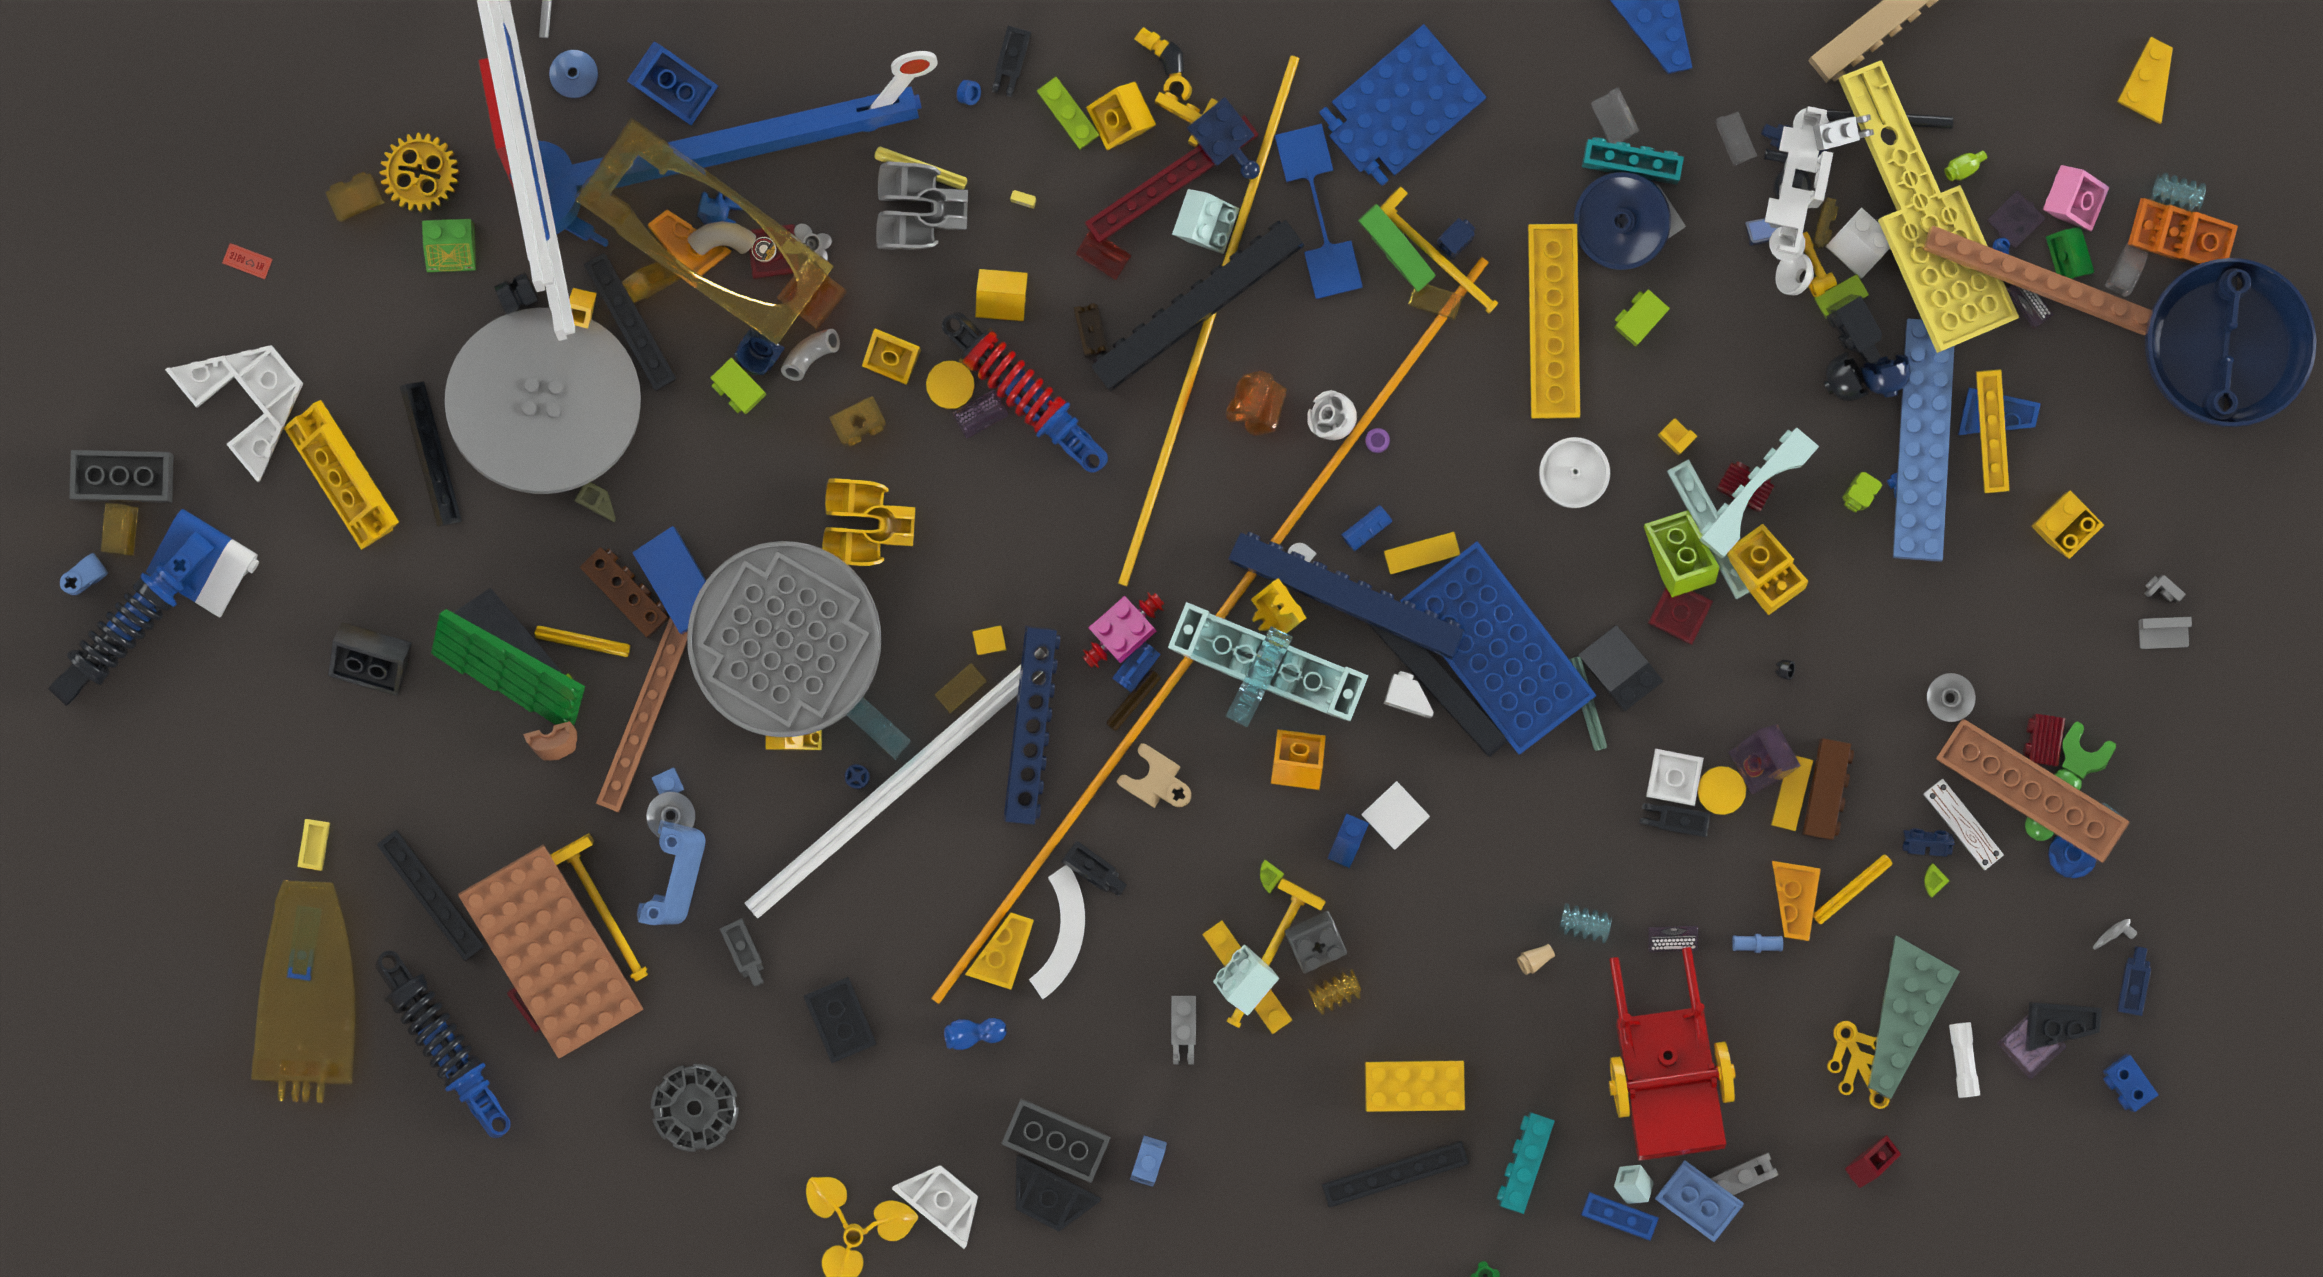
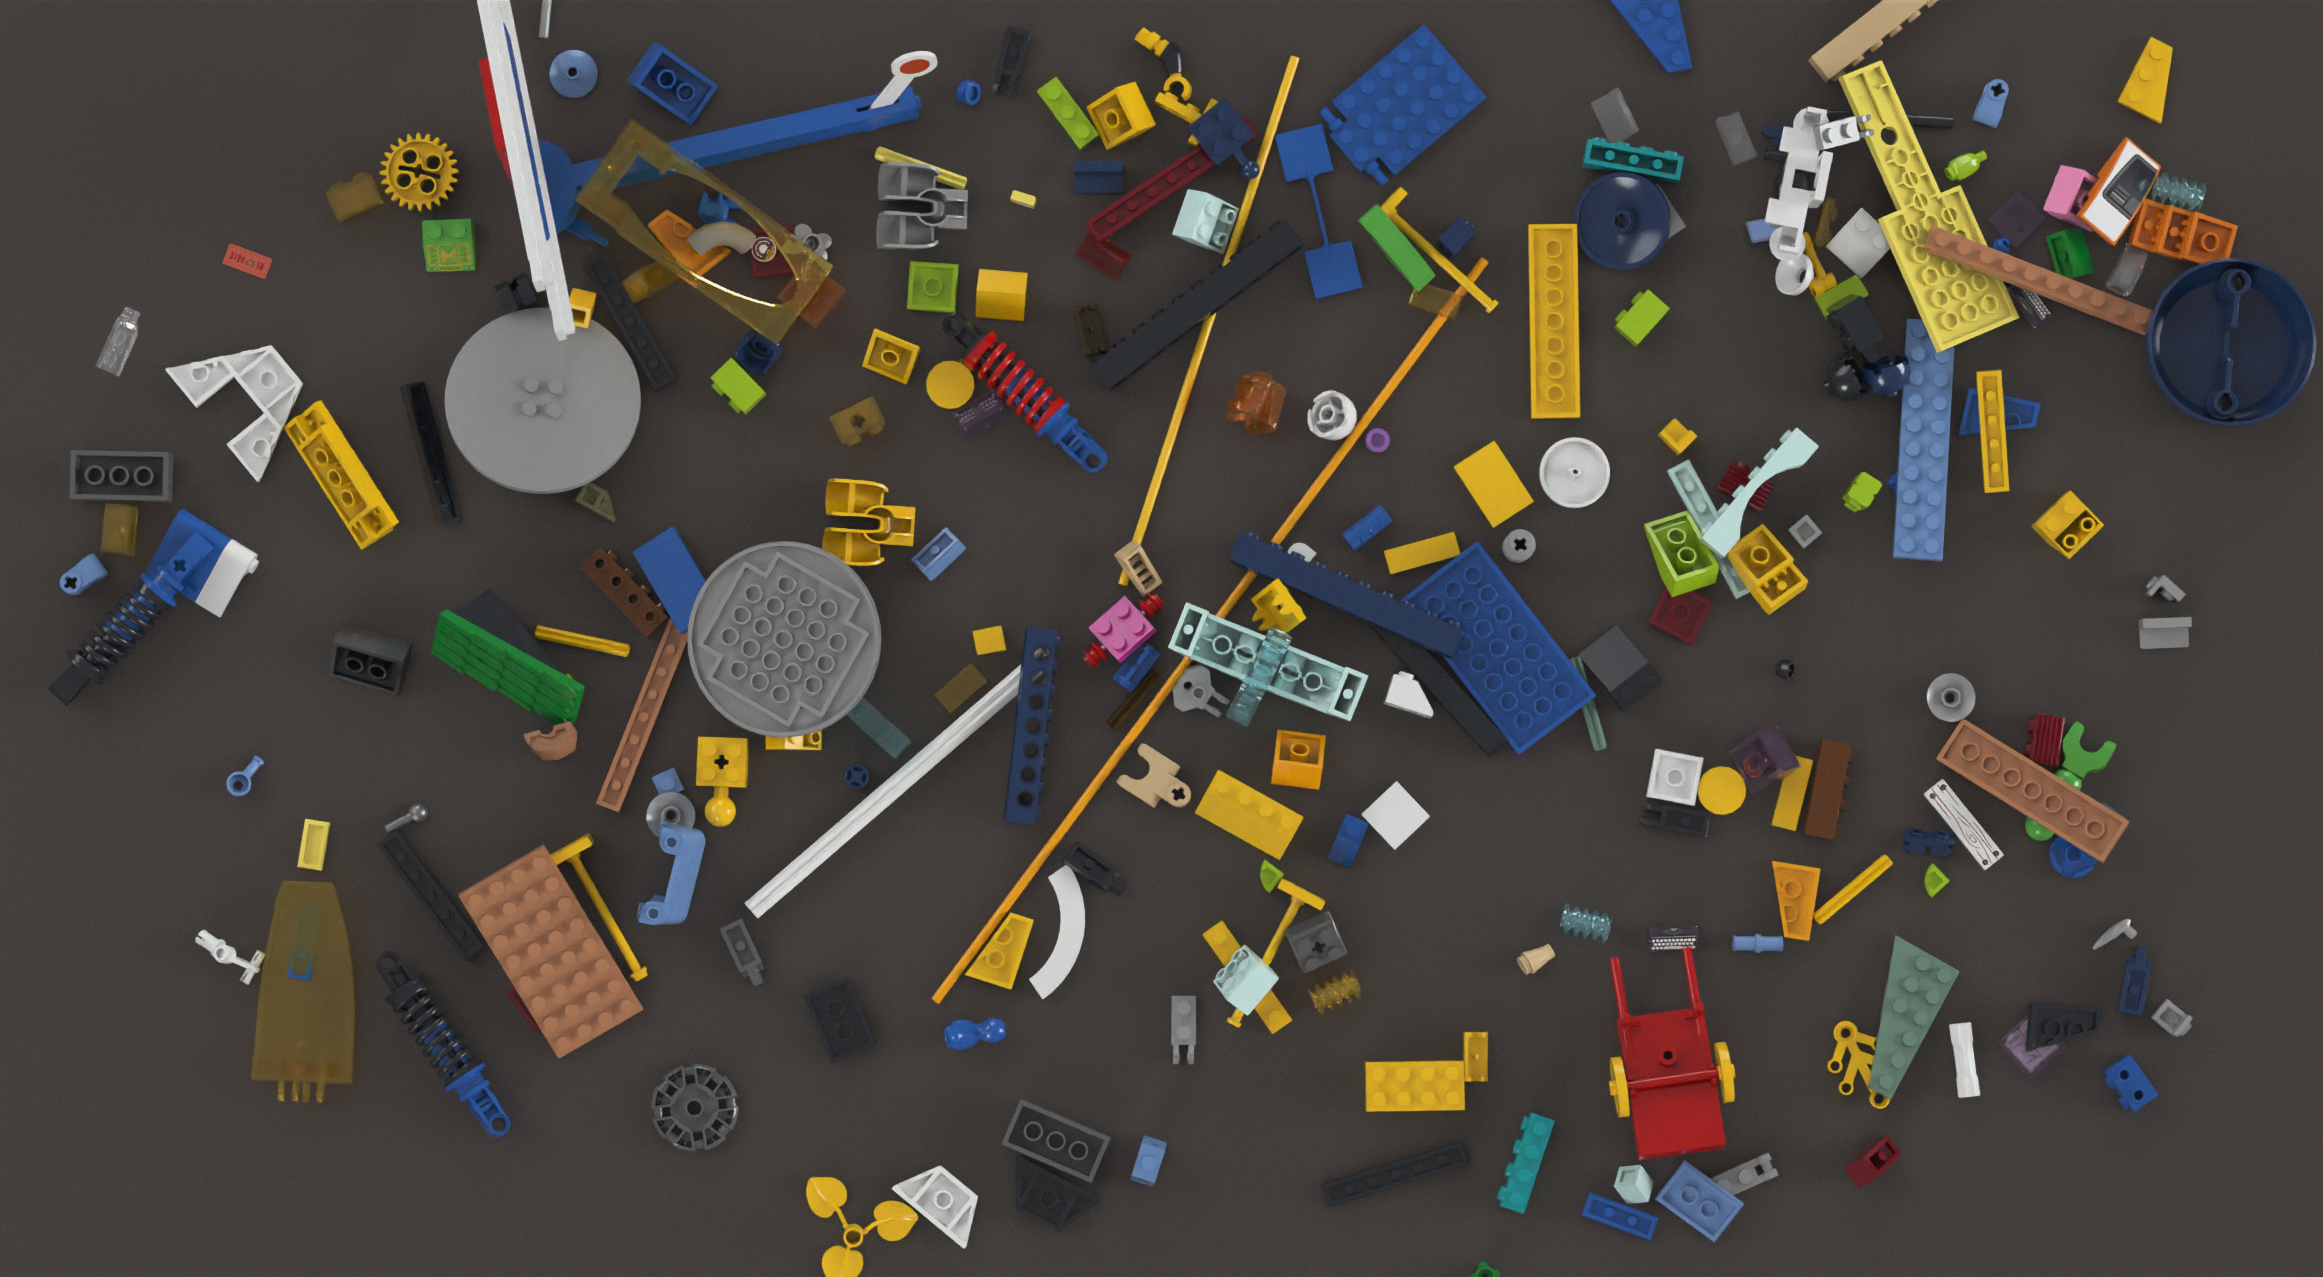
light grey cylinder [781,328,840,381] -> none
none -> clear hinge [95,307,140,376]
none -> white pin [195,930,266,985]
none -> medium blue bar [226,755,264,797]
none -> flat silver bar [384,803,428,834]
none -> yellow brick [696,737,749,827]
none -> lime tile [907,261,959,313]
none -> medium blue slope [911,527,966,581]
none -> dark blue panel [1074,161,1123,194]
none -> tan slope [1114,541,1163,597]
none -> light grey hinge [1173,664,1230,718]
none -> yellow slope [1195,770,1304,860]
none -> yellow tile [1453,441,1534,528]
none -> yellow hinge [1463,1032,1488,1082]
none -> light grey piece [1502,529,1536,563]
none -> light grey plate [1787,514,1822,549]
none -> medium blue piece [1973,79,2009,128]
none -> slope [2076,137,2161,246]
none -> light grey bracket [2151,999,2193,1037]

